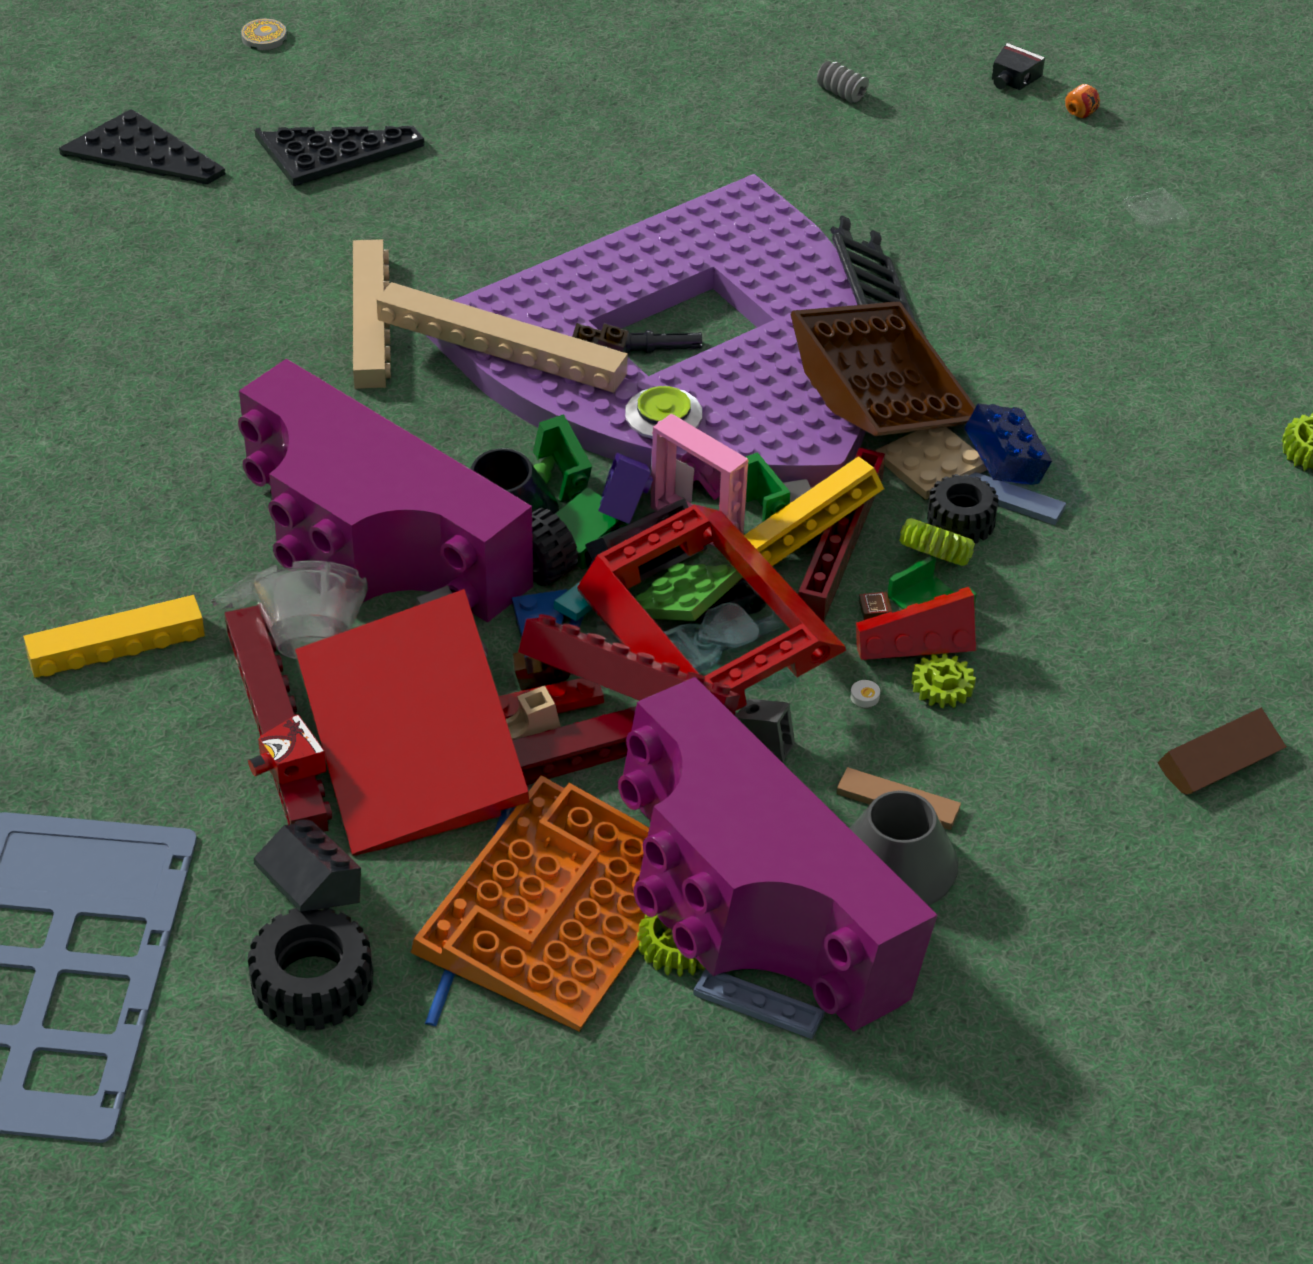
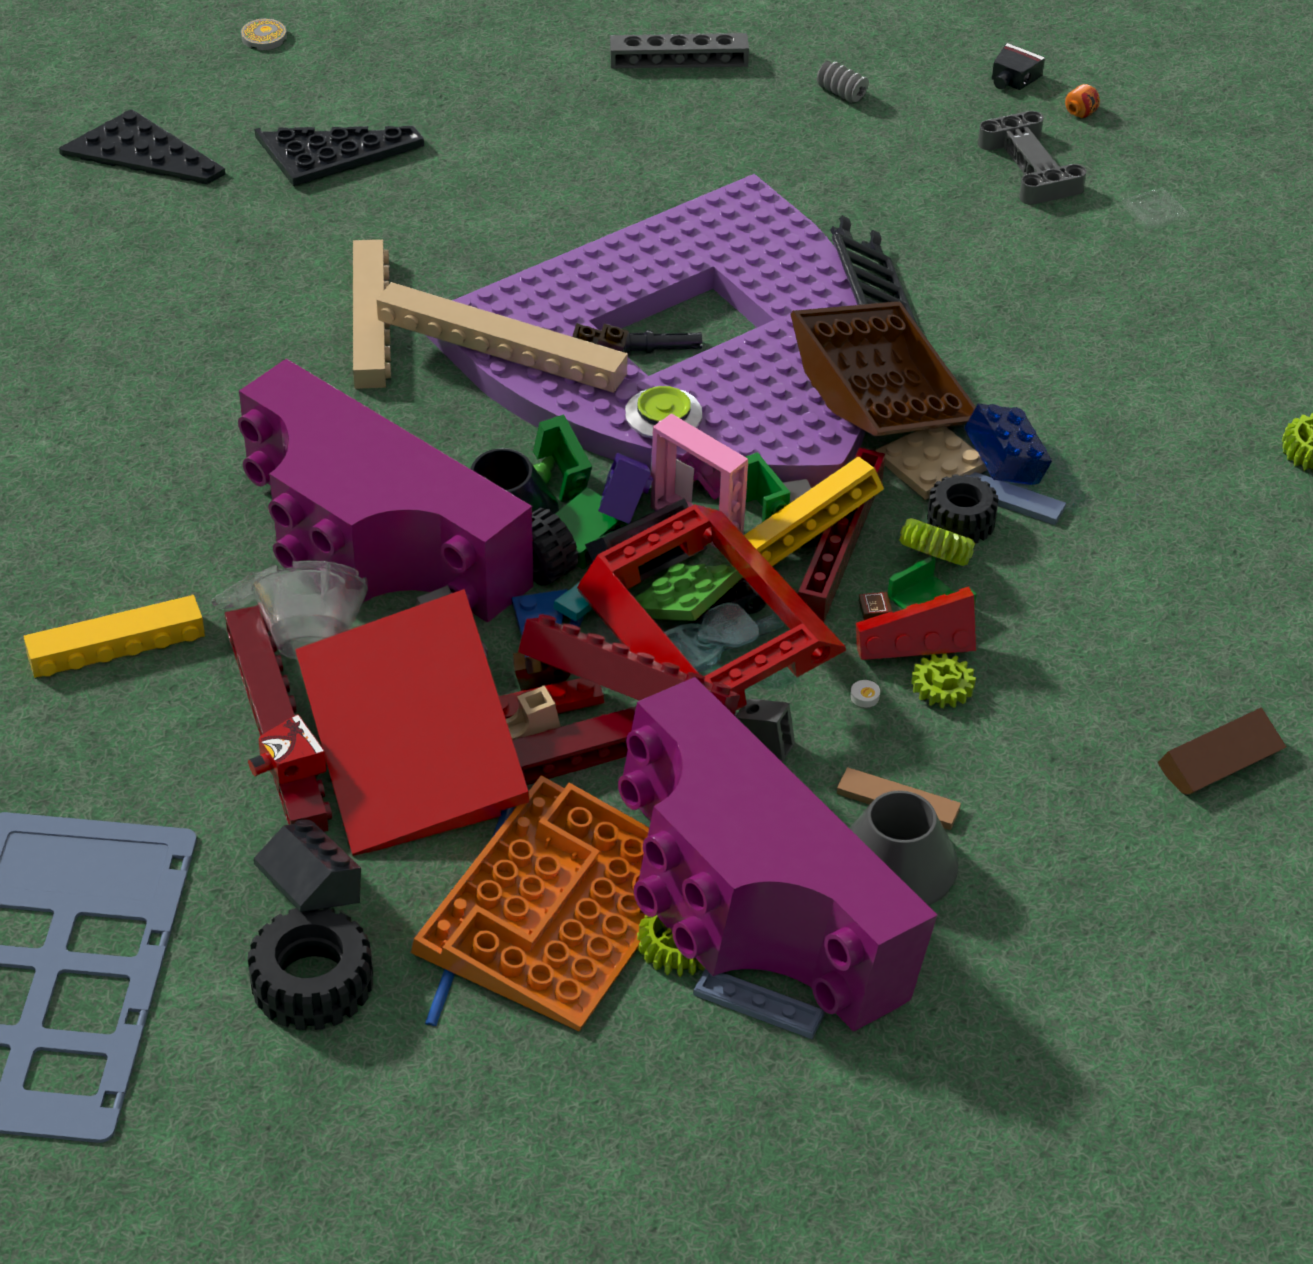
none -> dark grey brick [610,33,749,68]
none -> dark grey beam [978,111,1087,205]

